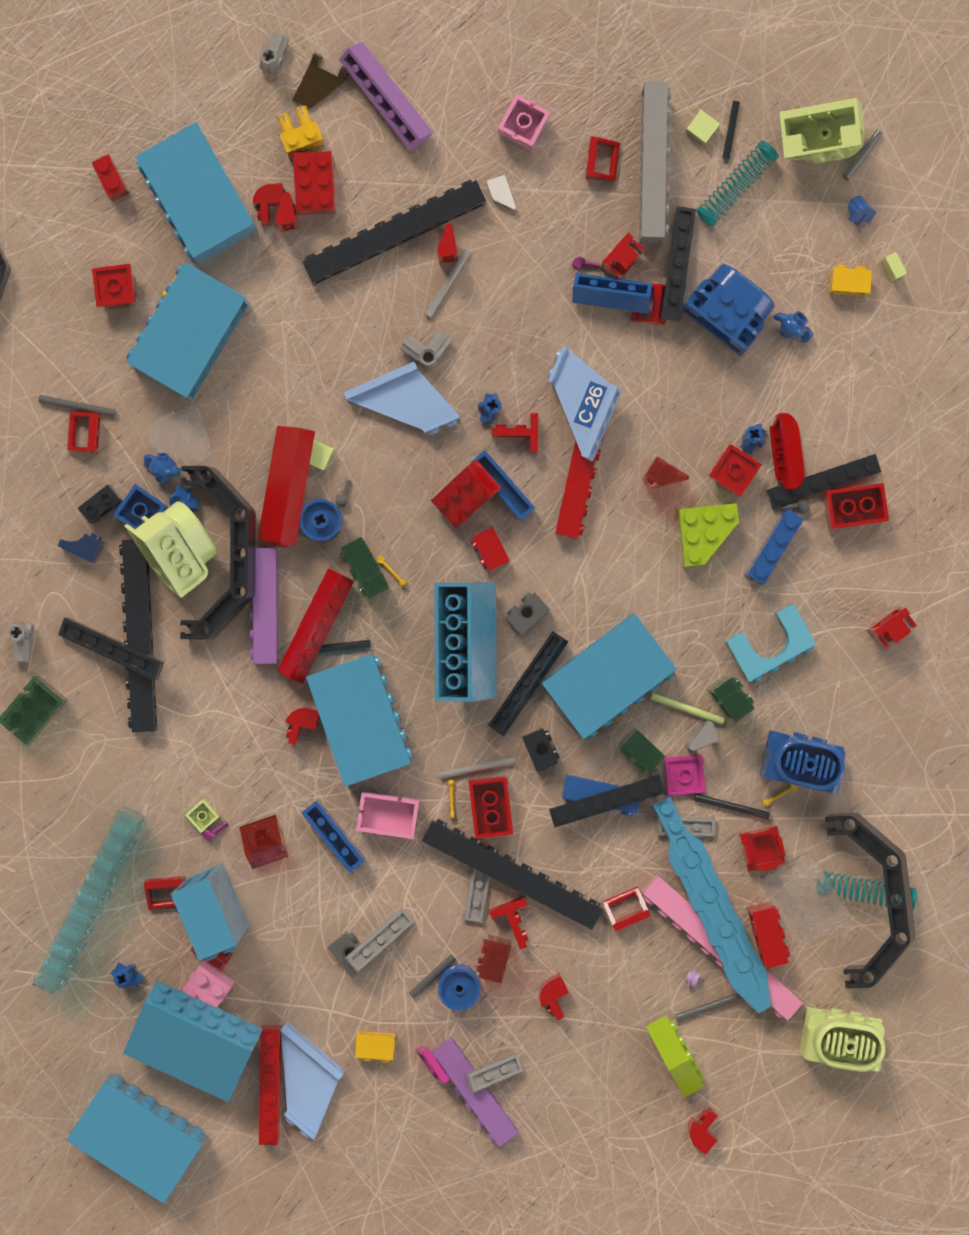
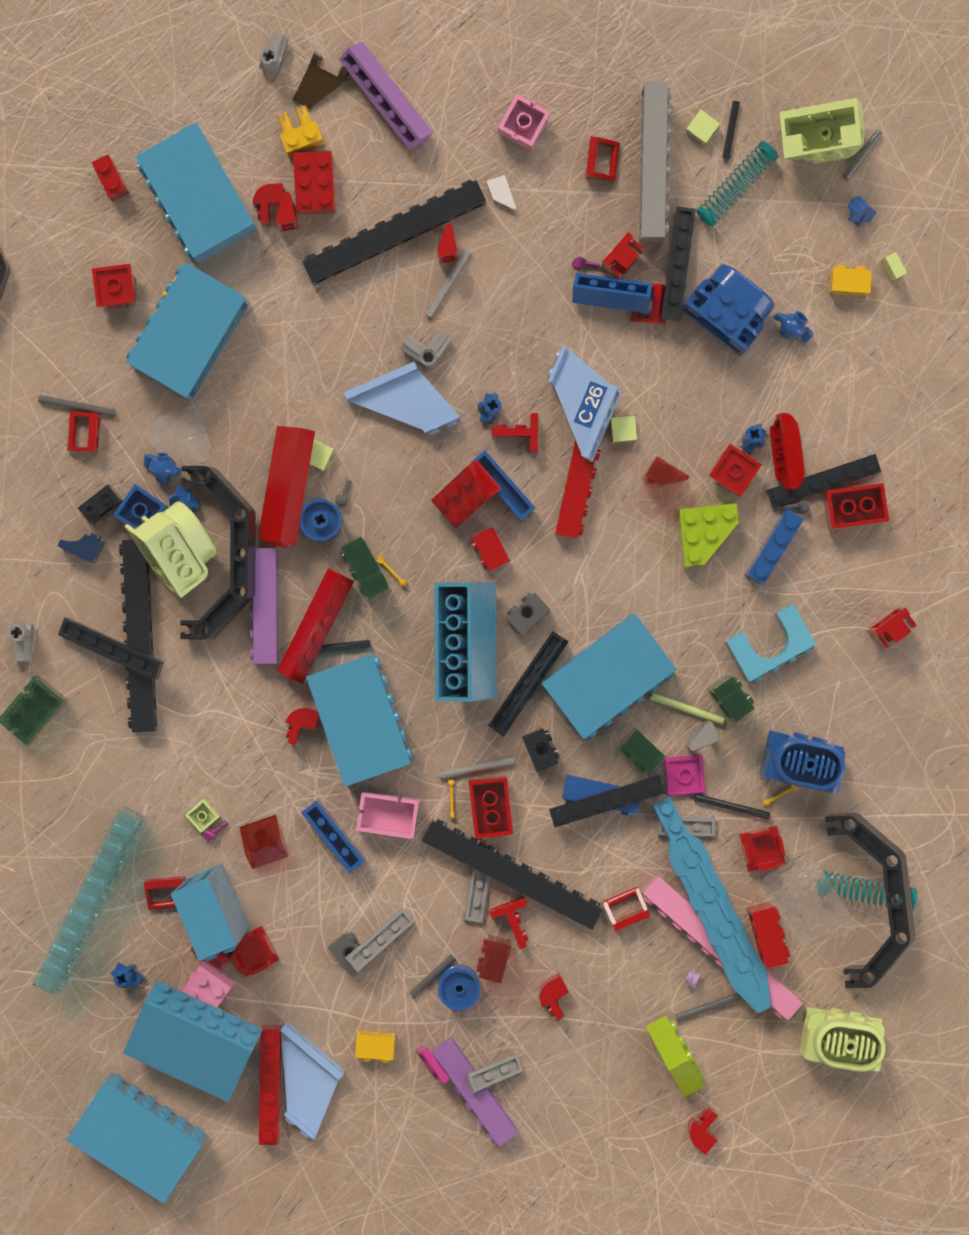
none -> red panel [230,925,279,977]
none -> yellowish green piece [610,416,637,443]

